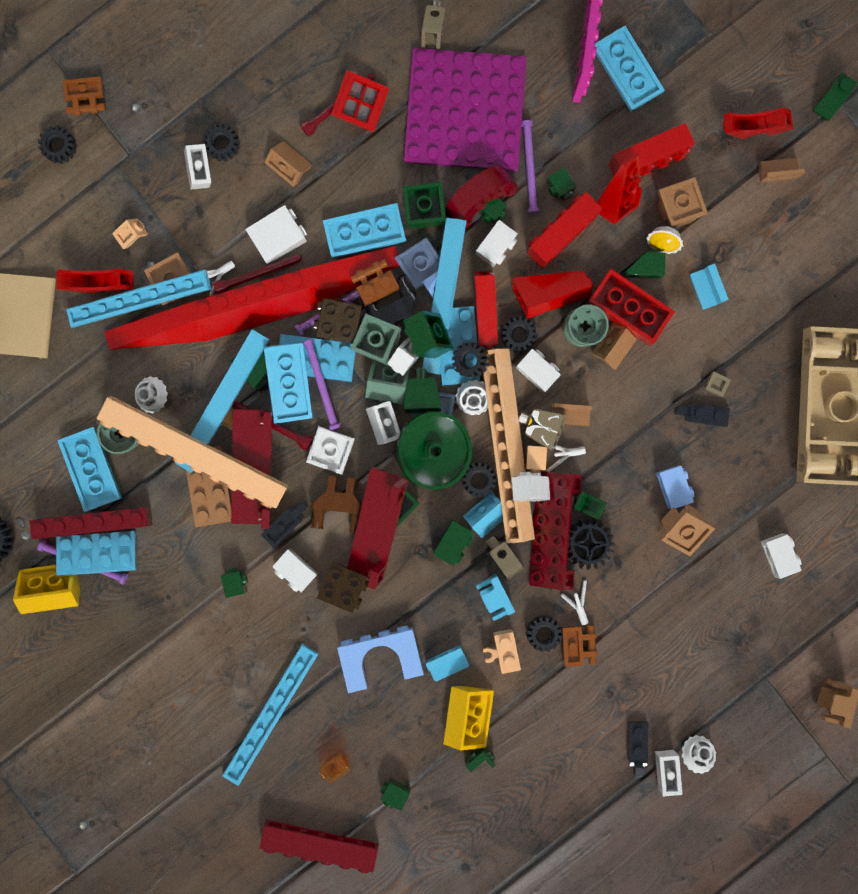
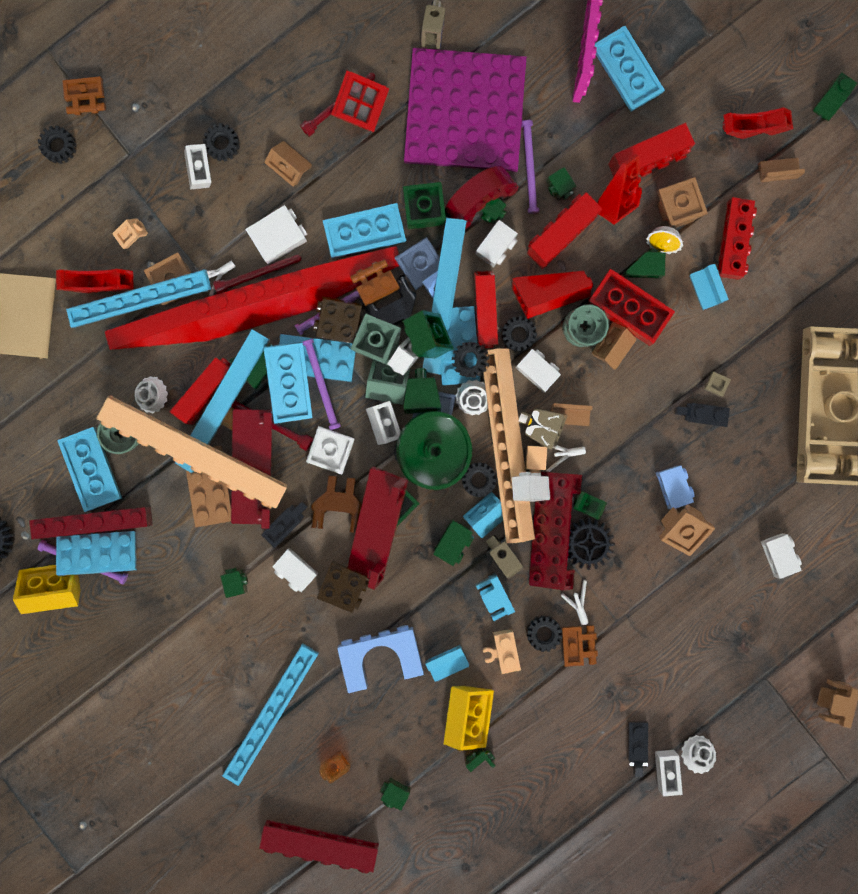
none -> red slope [170,357,232,425]
none -> red brick [717,197,757,280]

